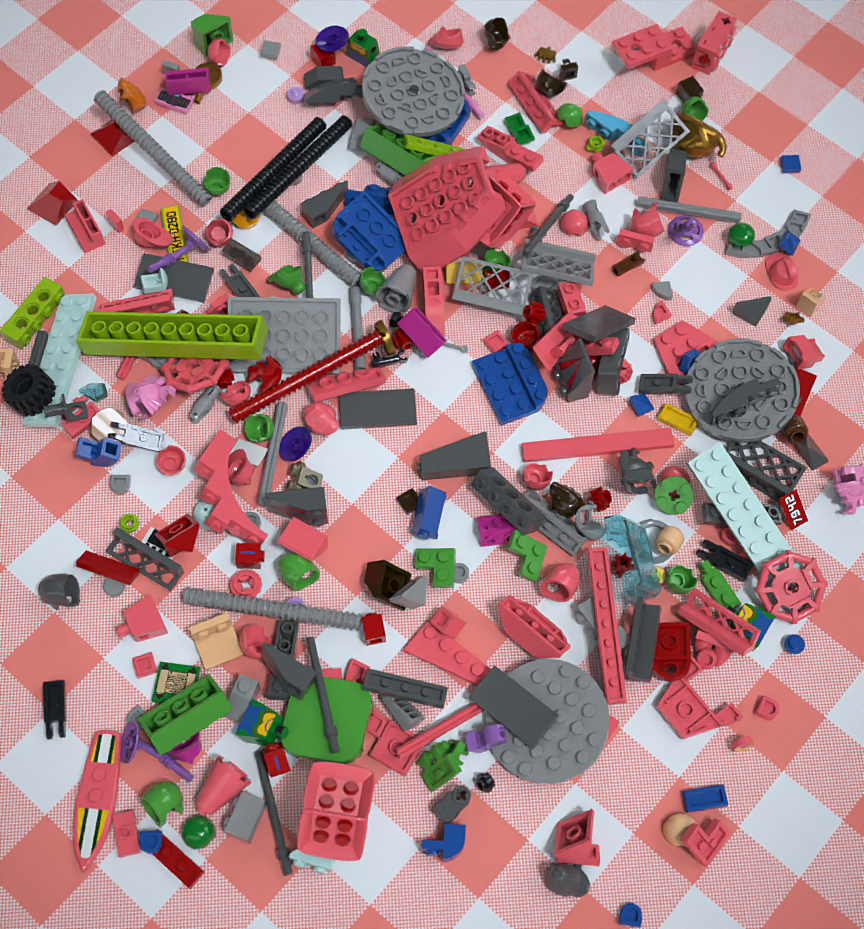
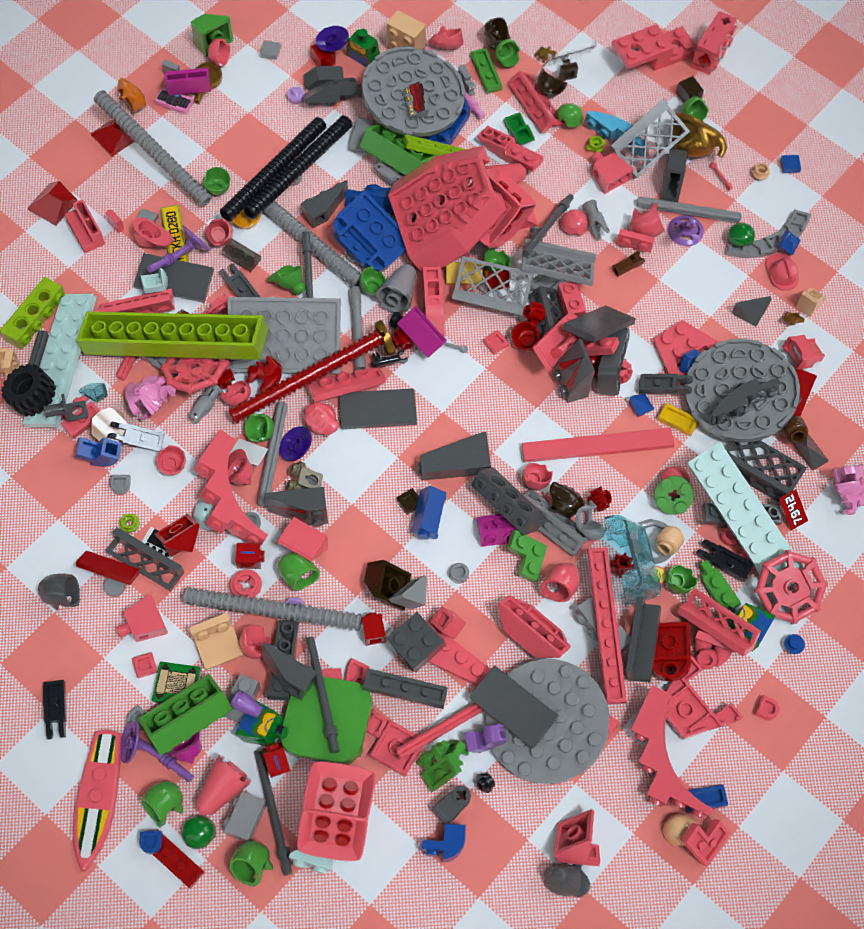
coral plate [112,810,141,858] -> none
light grey slope [382,695,425,732] -> none
bright green plate [415,548,456,588] -> none
blue plate [472,343,548,426] -> none
dark grey helmet [618,447,657,495] -> none
blue tile [619,903,642,928] -> none
light grey tile [651,281,673,300] -> none
coral tile [653,301,672,325] -> none
coral tile [732,736,754,752] -> none
none -> bright green piece [229,840,273,887]
none -> medium lavender cone [230,691,263,718]
none -> light nougat brick [386,10,426,51]
none -> dark grey brick [387,612,446,672]
none -> slope [404,81,429,118]
none -> bright green tile [470,48,503,94]
none -> bright green hair [495,39,520,68]
none -> clear piece [541,40,597,68]
none -> coral arch [631,685,714,819]
none -> light nougat plate [752,163,770,180]

